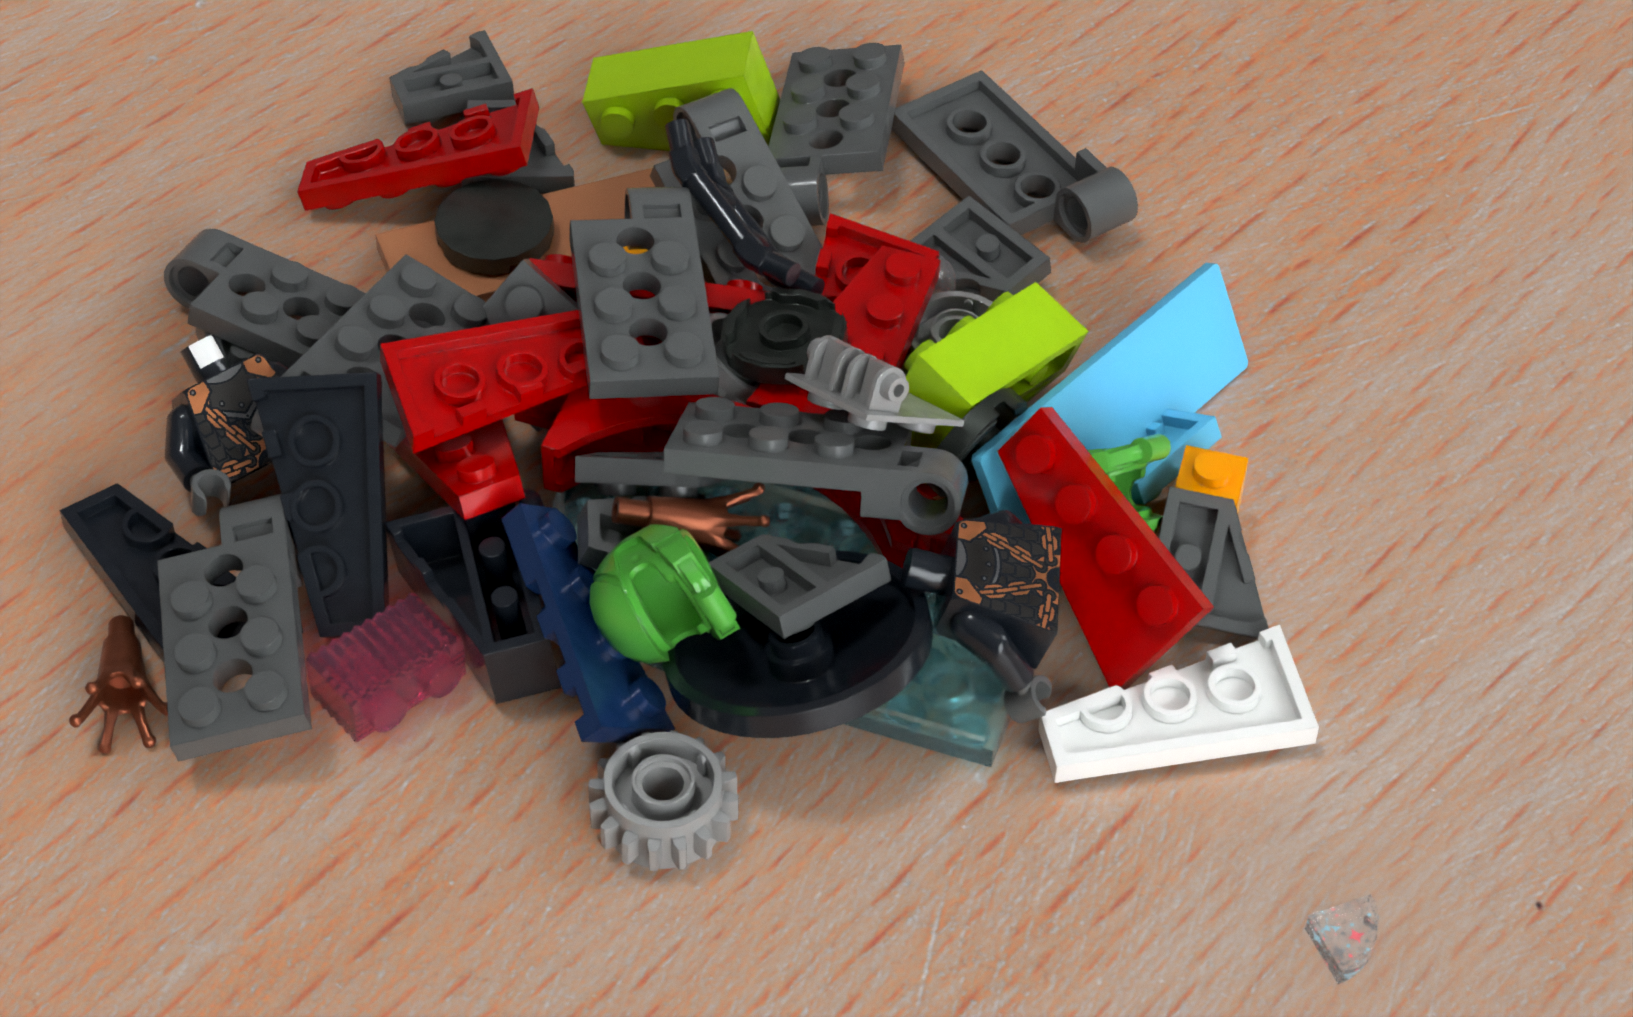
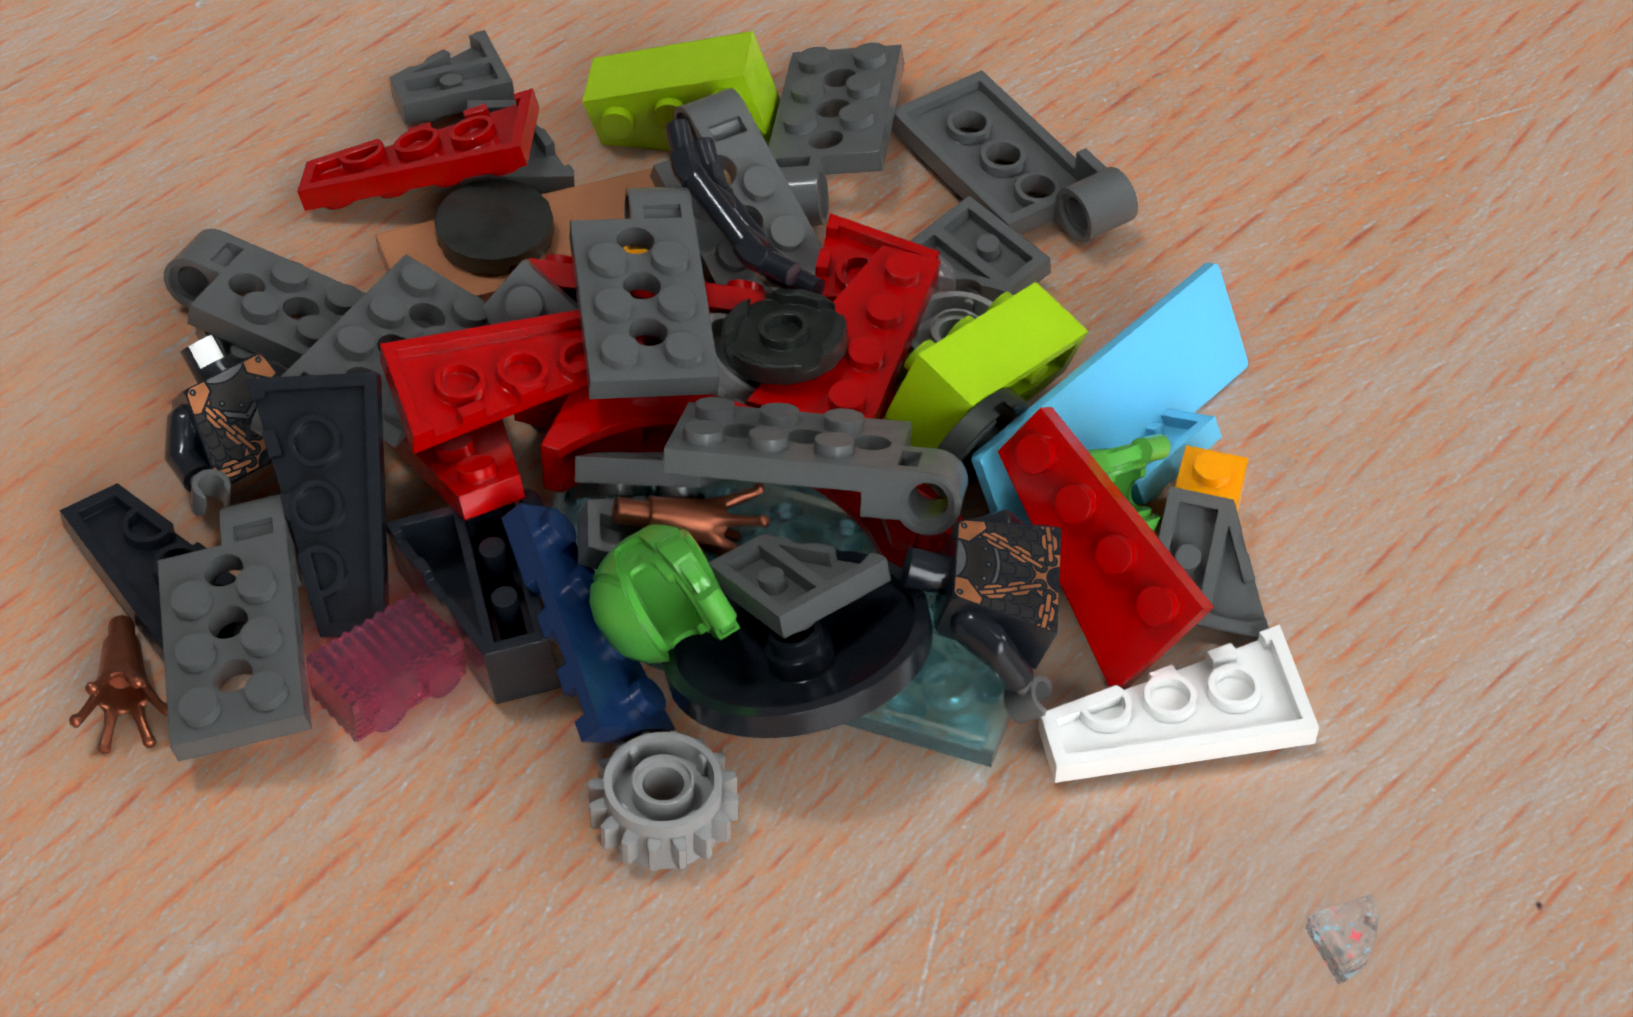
light grey hinge [785,335,965,434] -> none

